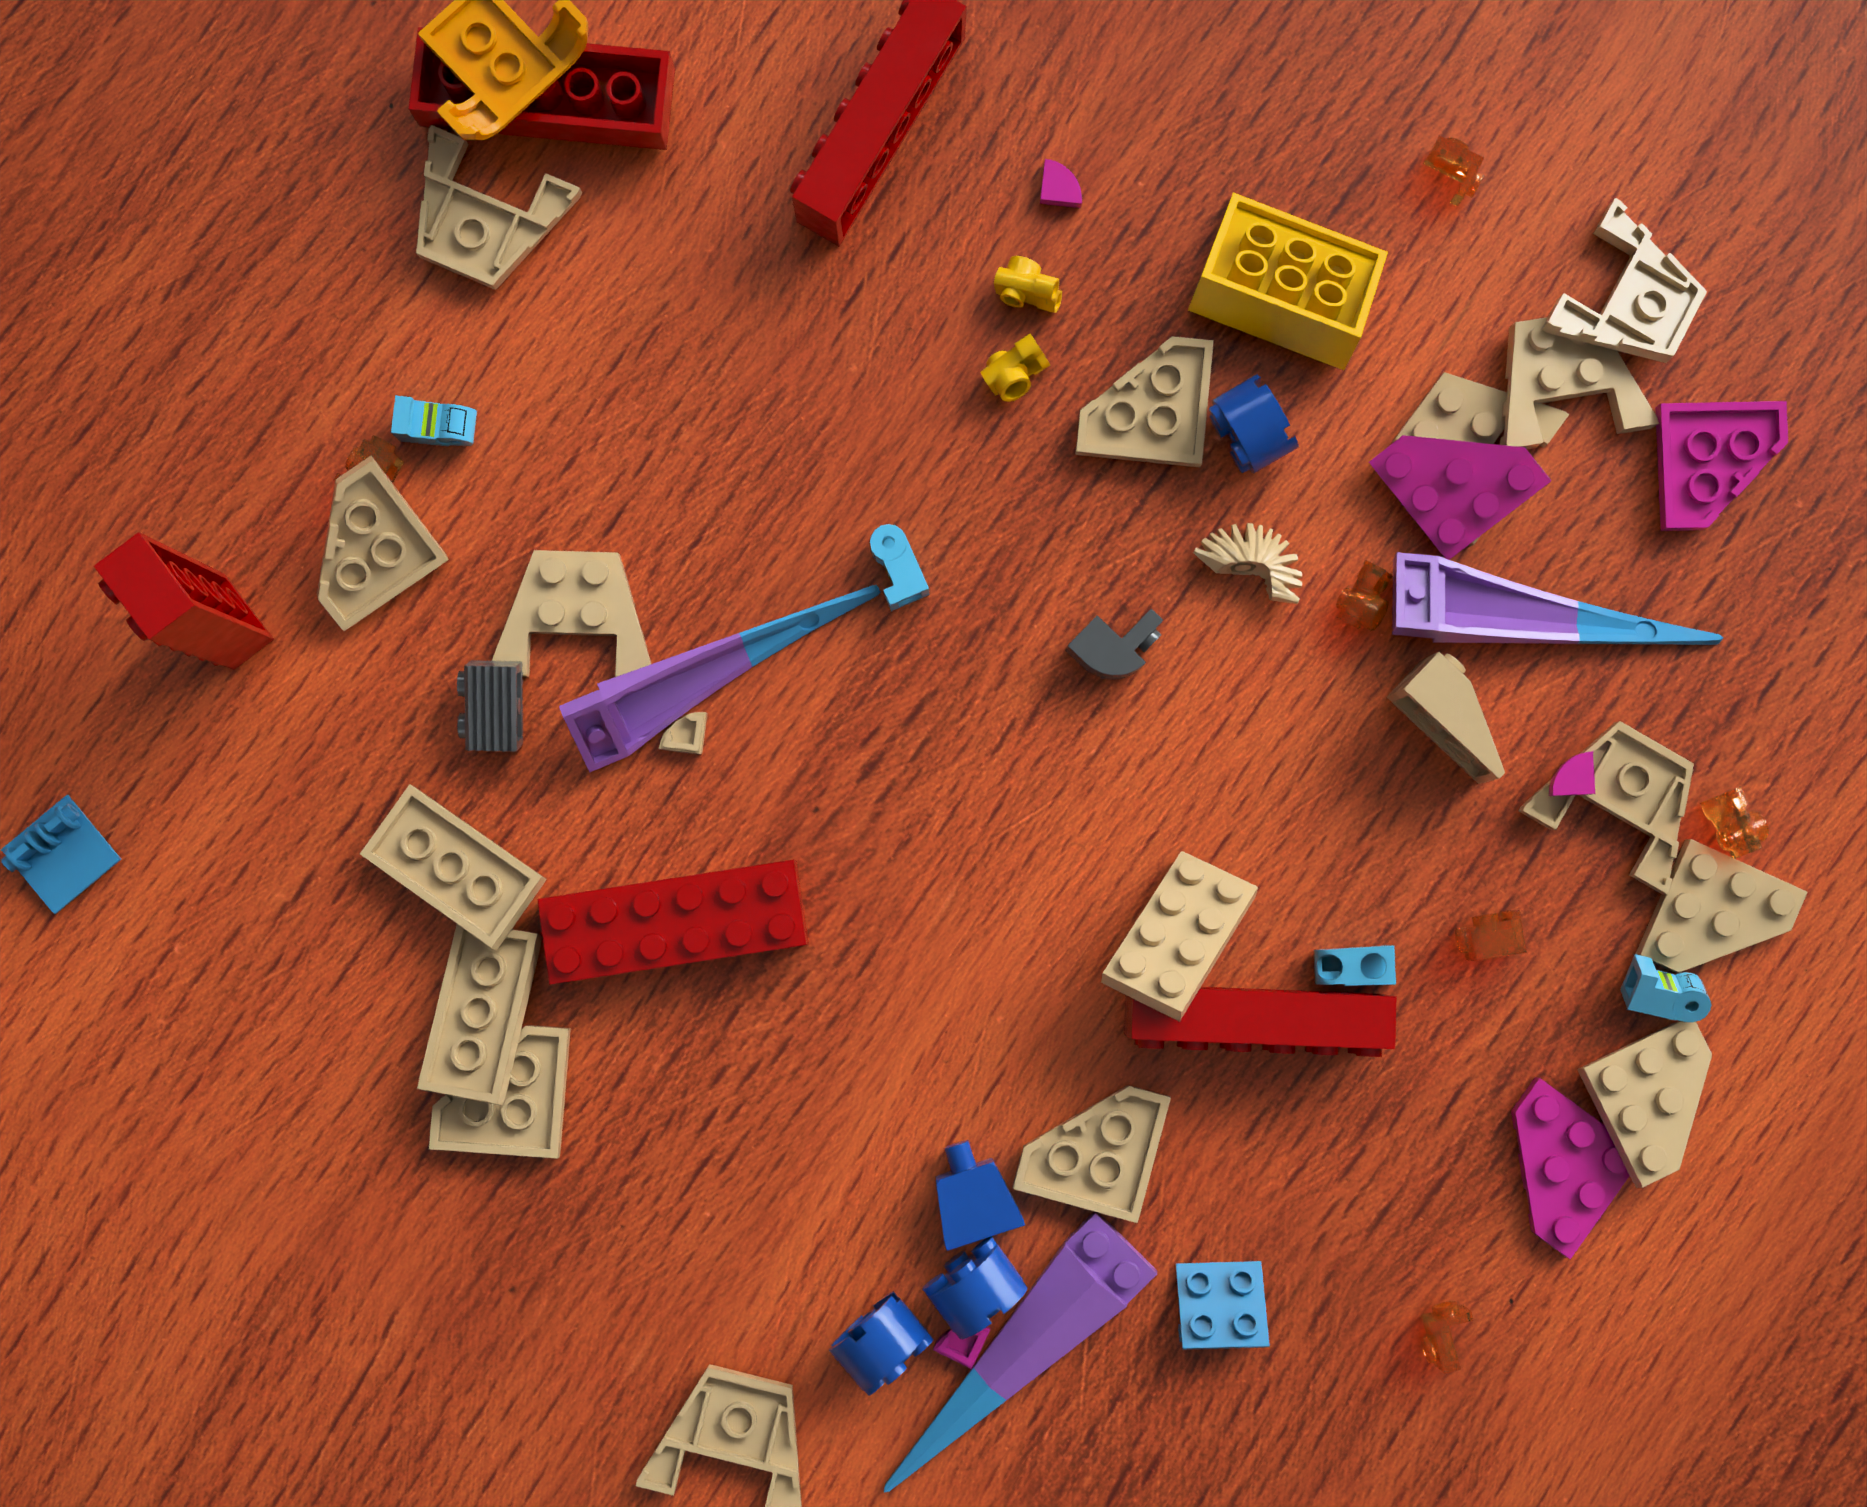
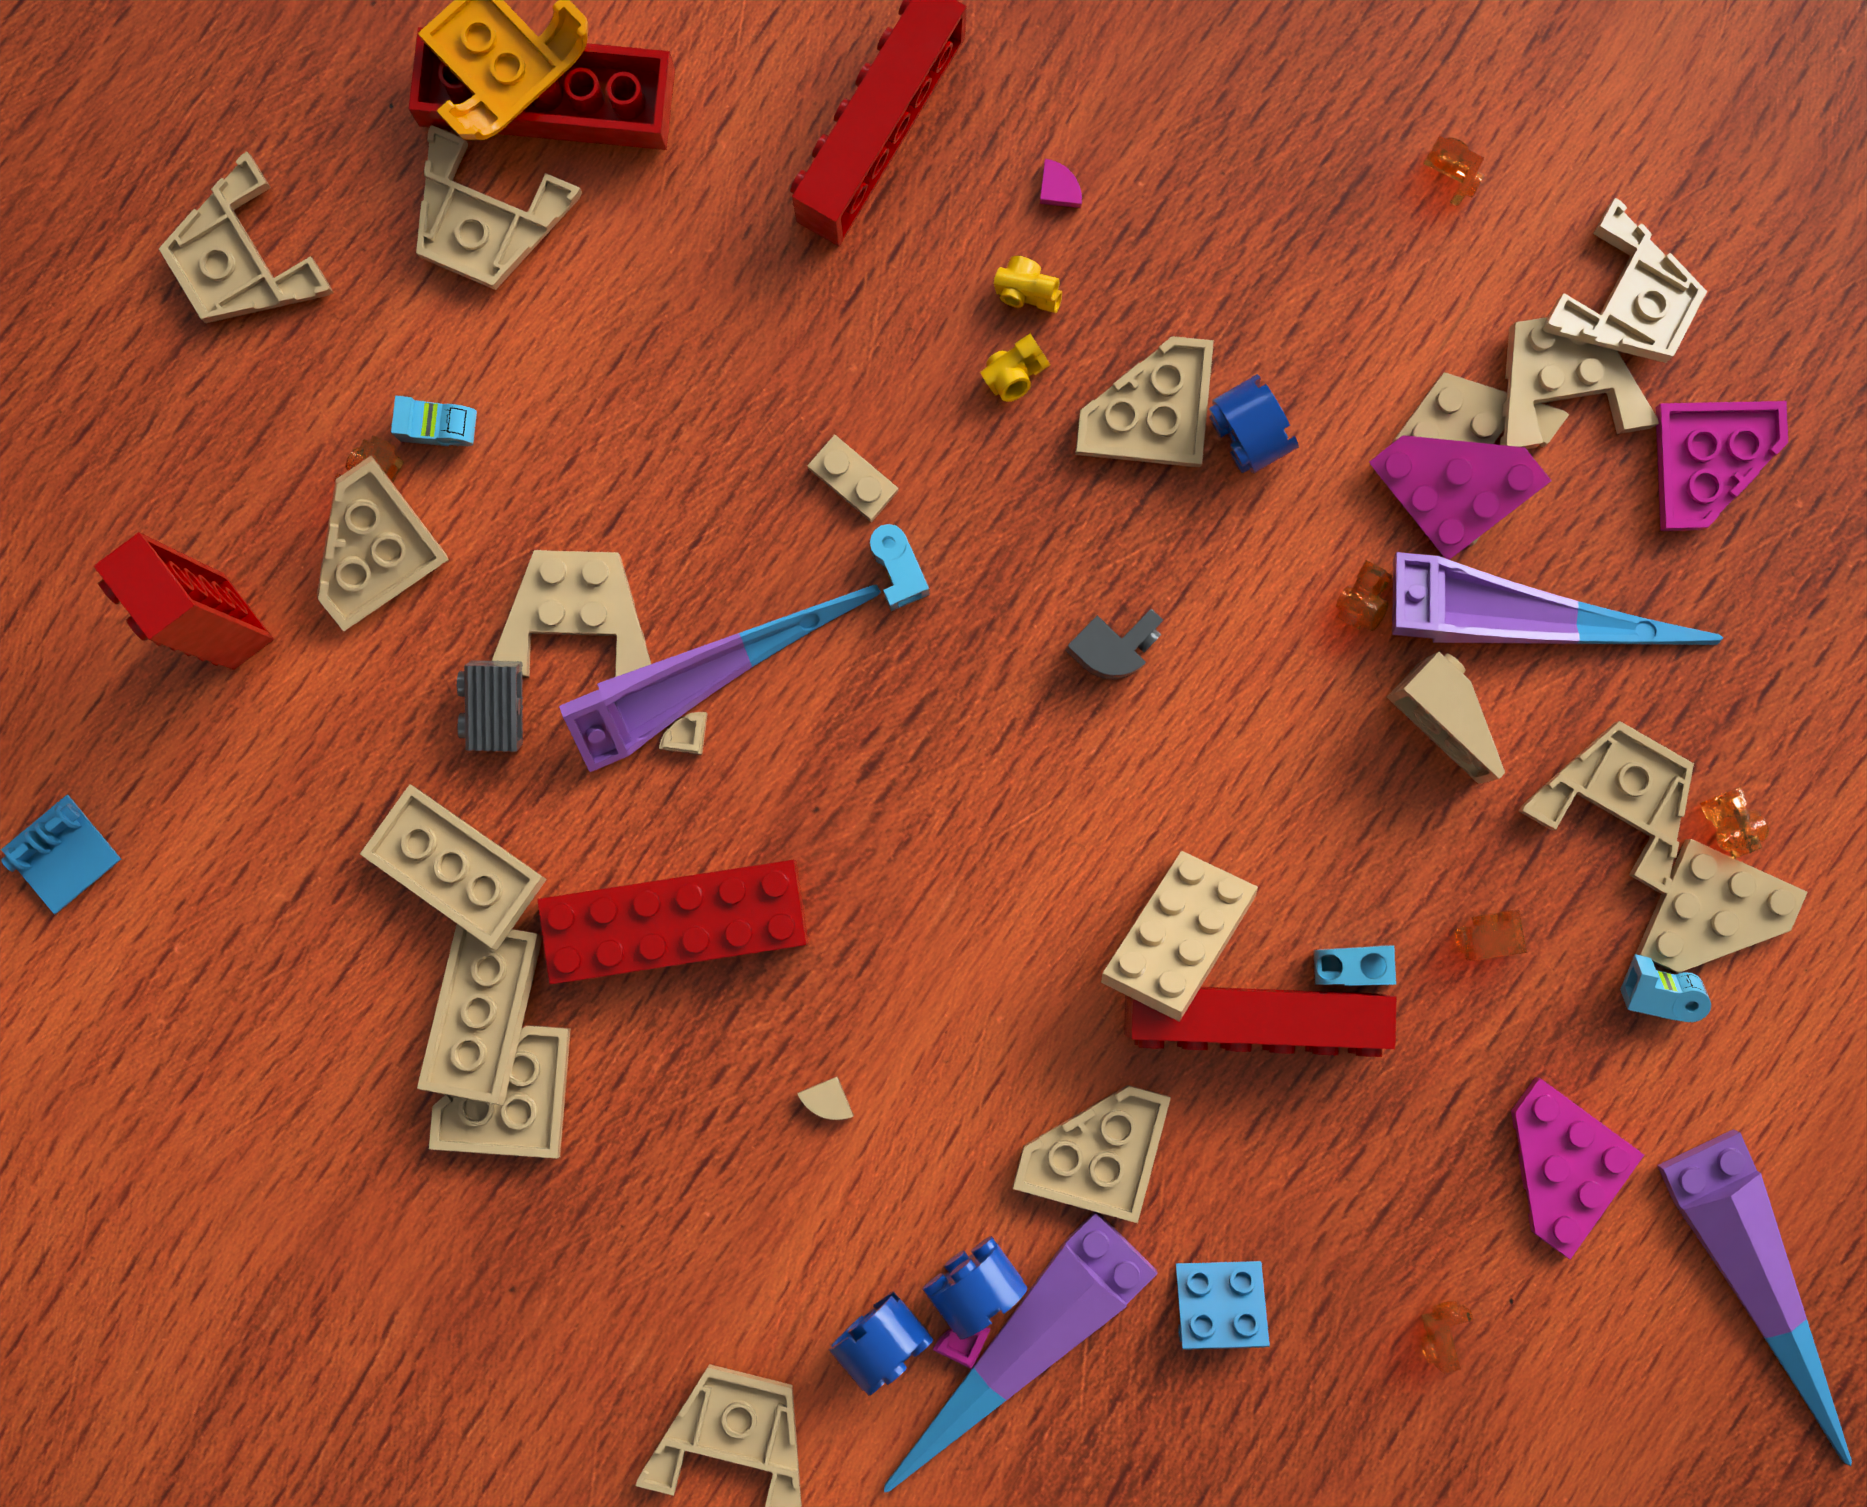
blue torso [936,1140,1025,1251] -> none
yellow slope [1188,193,1388,370] -> none
tan hair [1193,523,1302,604] -> none
dark pink tile [1549,751,1596,796] -> none
tan plate [1577,1021,1712,1188] -> none
none -> tan wing [159,152,334,323]
none -> tan tile [798,1076,854,1120]
none -> tan plate [808,434,899,523]
none -> medium lavender plate [1657,1129,1852,1466]

